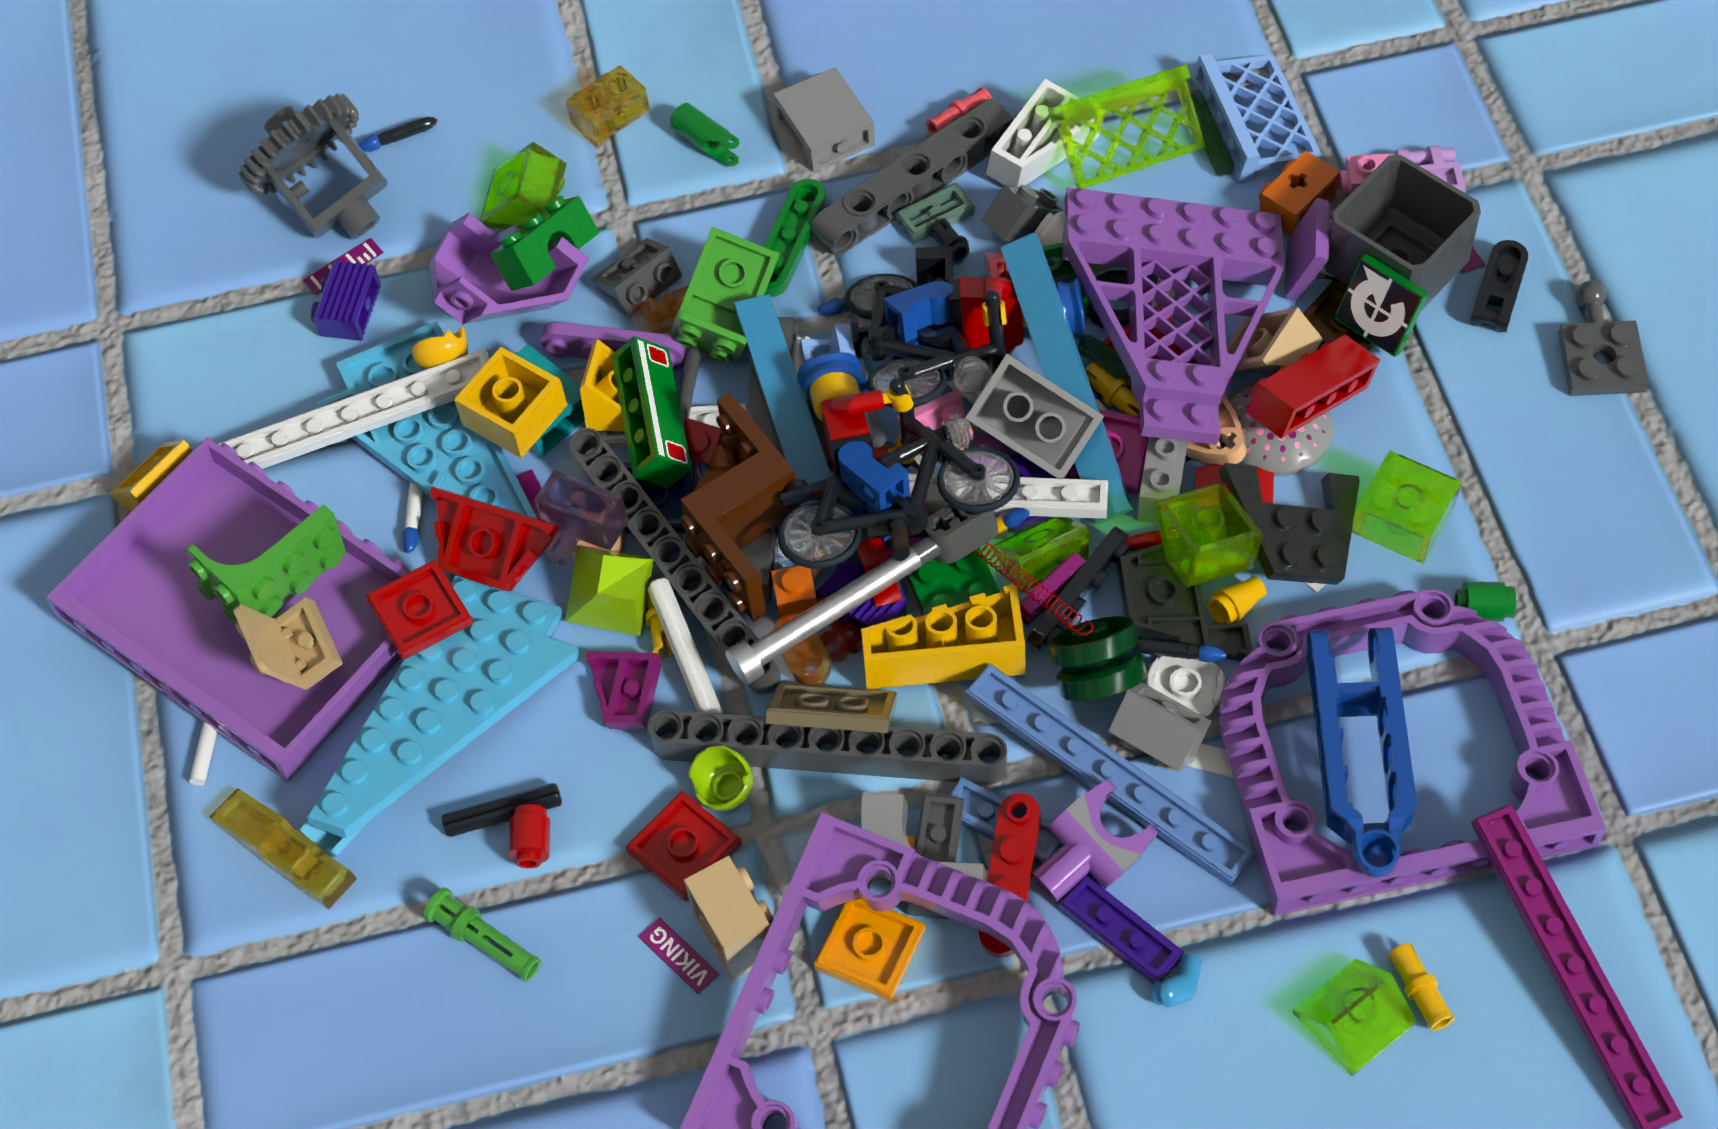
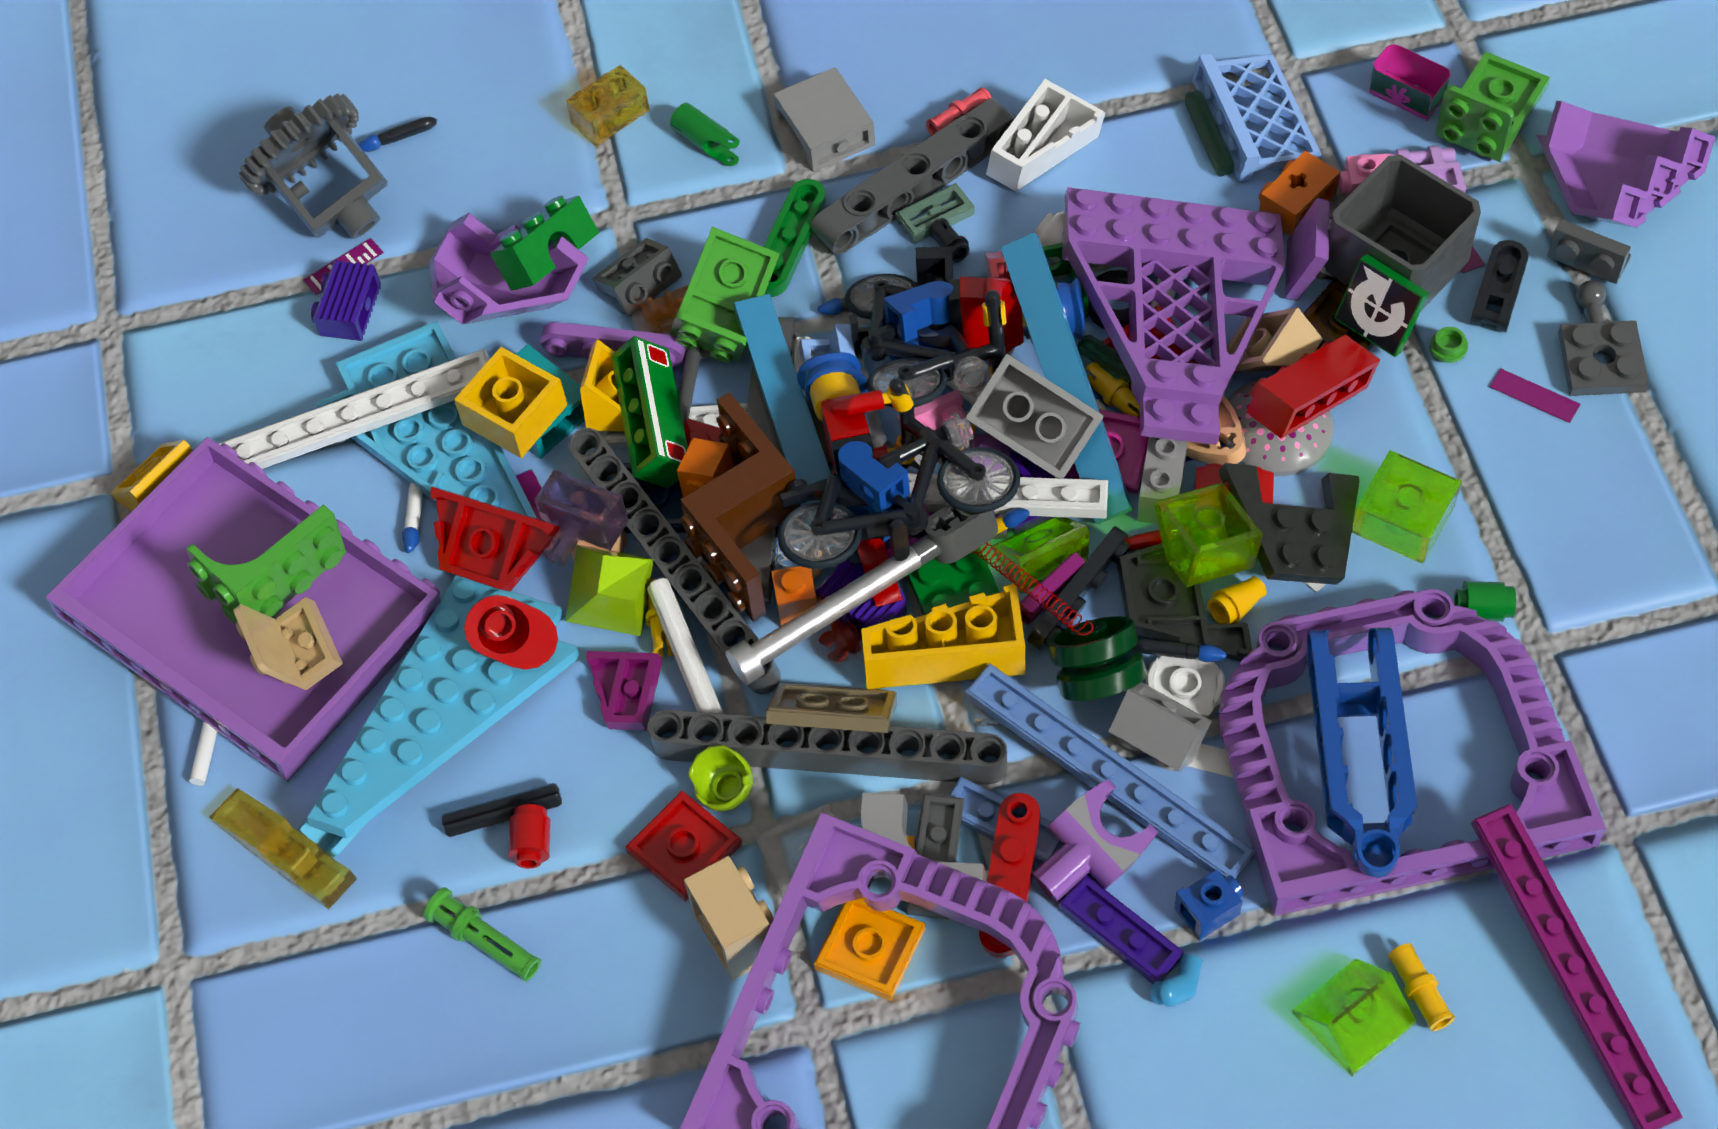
red tile [365,560,473,660] -> none
yellow hair [412,327,468,369] -> none
clear neon green slope [479,142,567,230] -> none
magenta sticker [639,917,719,994] -> none
clear orange plate [773,614,831,685] -> none
dark grey slope [981,185,1065,242] -> none
clear neon green fence [1048,64,1206,189] -> none
none -> red piece [464,595,558,670]
none -> orange brick [677,438,734,497]
none -> blue brick [1174,869,1244,941]
none -> dark pink piece [1369,44,1450,121]
none -> bright green plate [1430,327,1468,363]
none -> bright green bracket [1435,51,1550,162]
none -> magenta sticker [1490,369,1581,423]
none -> medium lavender panel [1536,100,1715,228]
none -> dark grey bracket [1547,219,1631,284]

